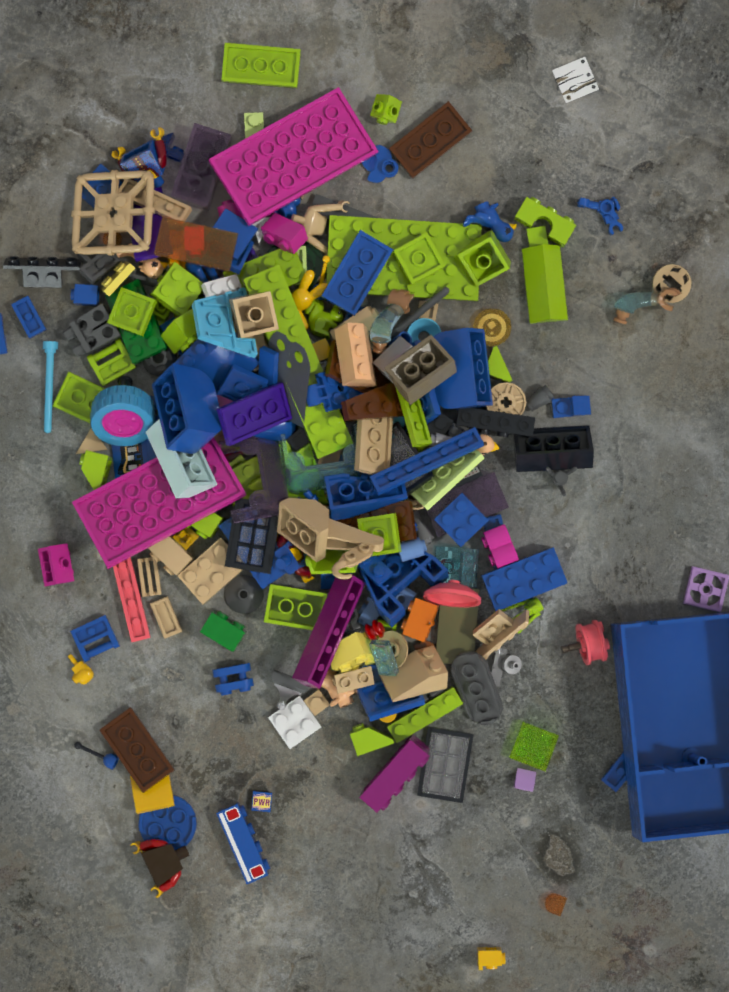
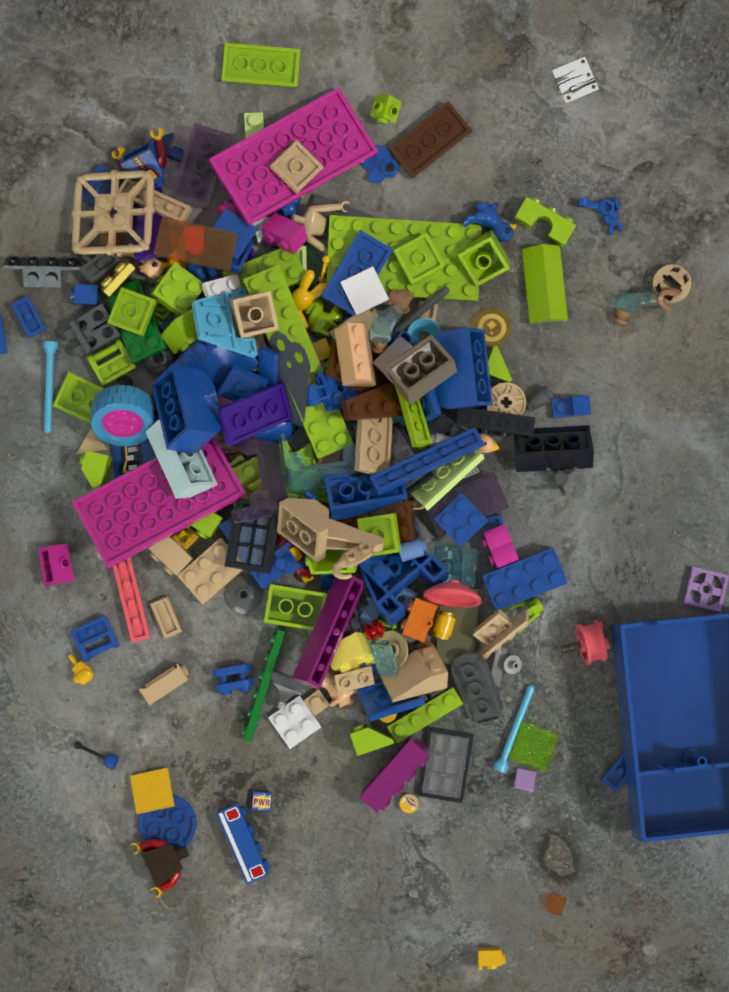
reddish brown plate [100,707,175,793] -> none
tan tile [137,557,162,597] -> none
green brick [200,610,247,652] -> none
lime tile [526,226,548,247] -> none
none -> tan window [139,663,190,705]
none -> green plate [241,629,286,743]
none -> tan tile [269,140,324,194]
none -> white sticker [340,267,389,315]
none -> tile [399,793,419,813]
none -> yellow brick [433,611,456,640]
none -> medium azure piece [492,684,535,773]

